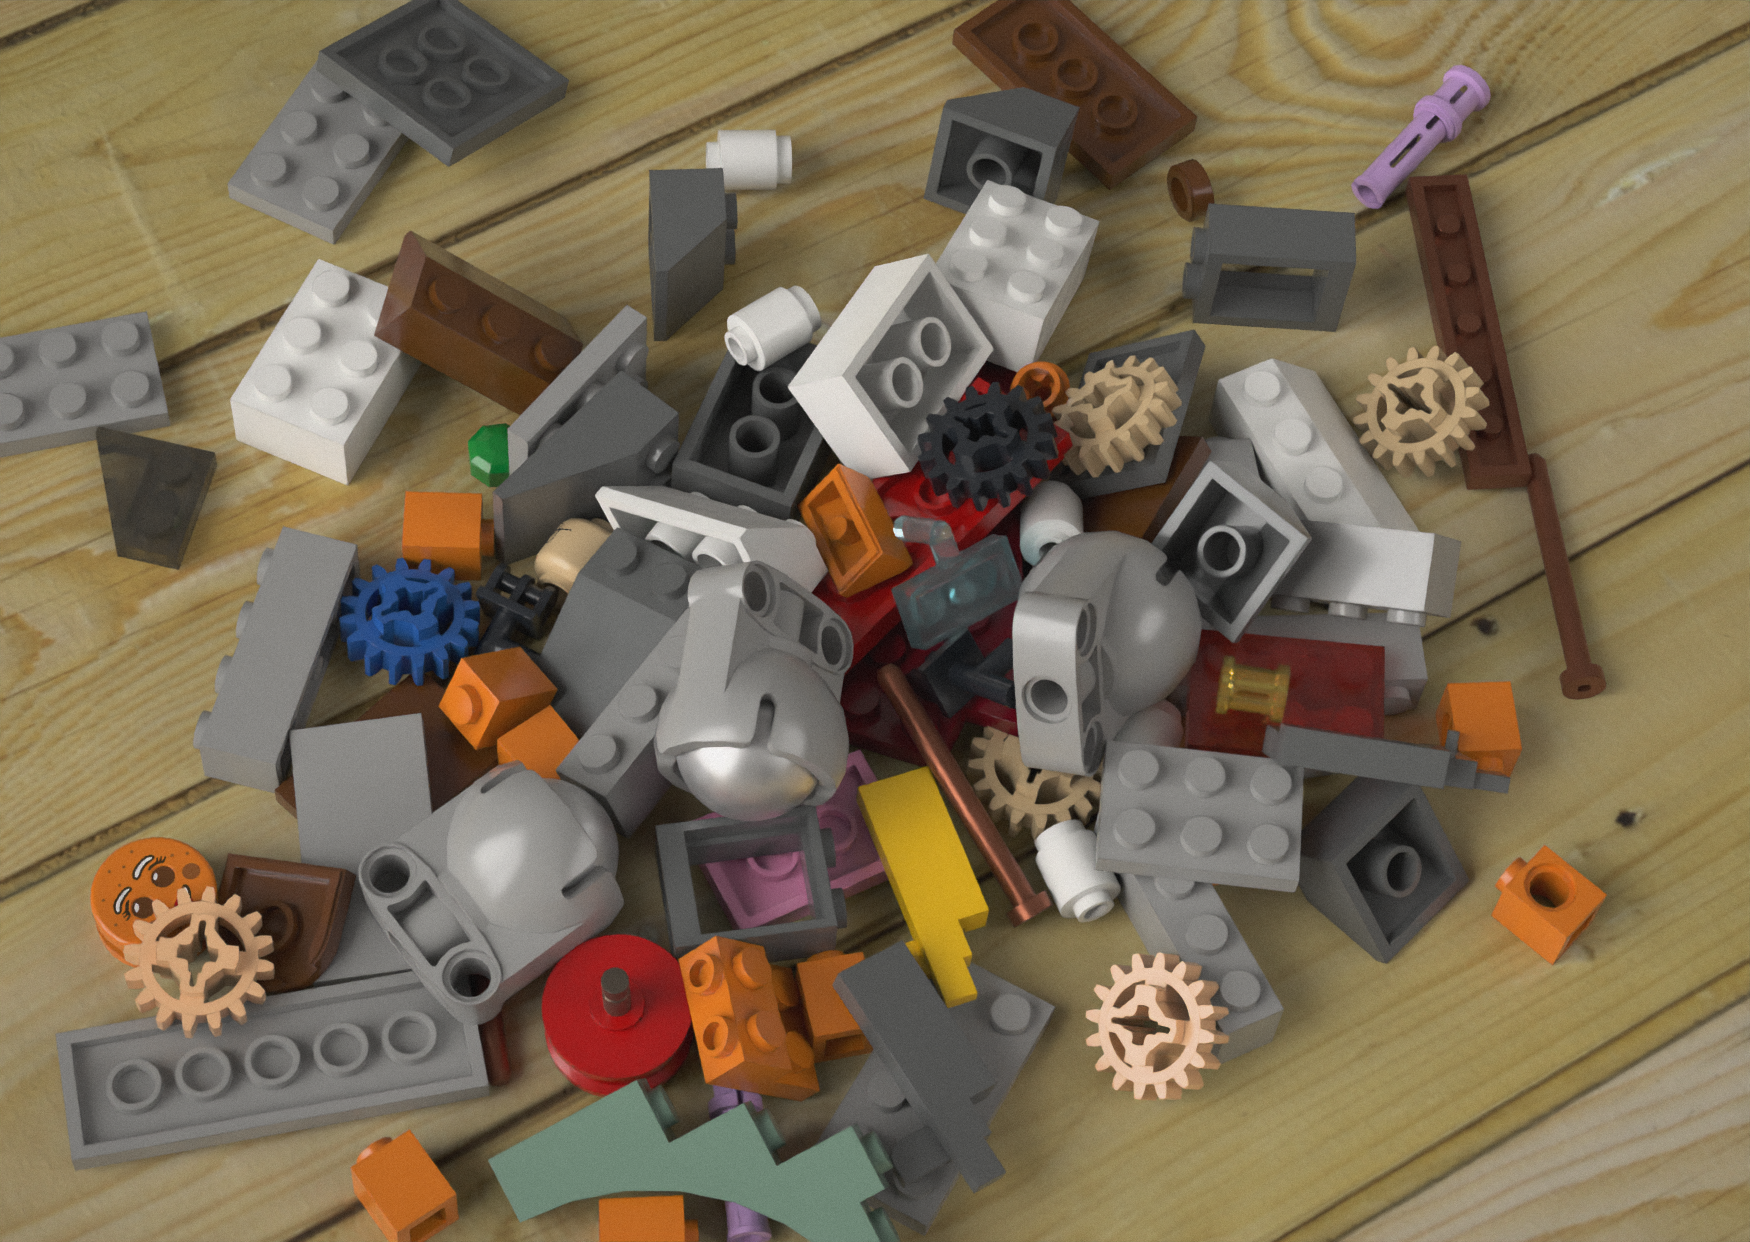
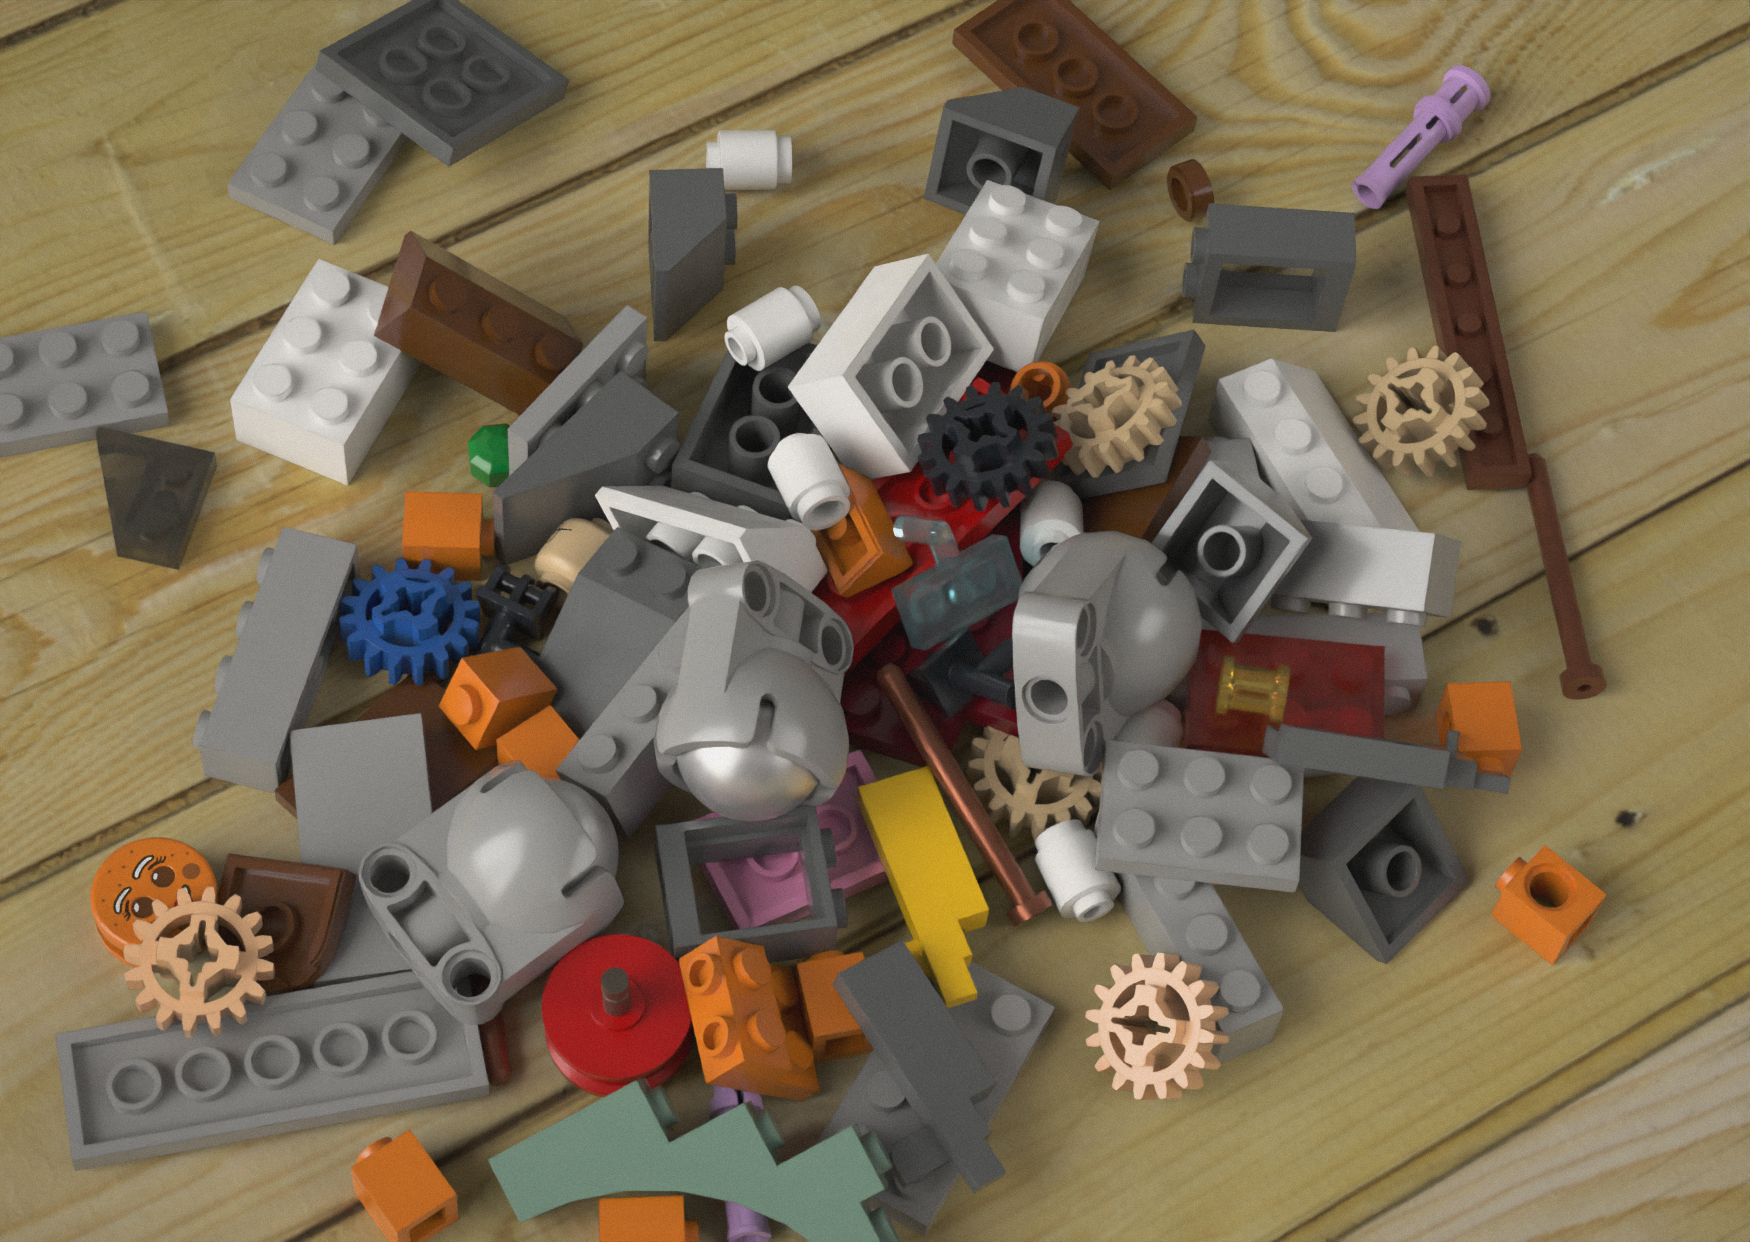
none -> white brick [768,433,850,530]

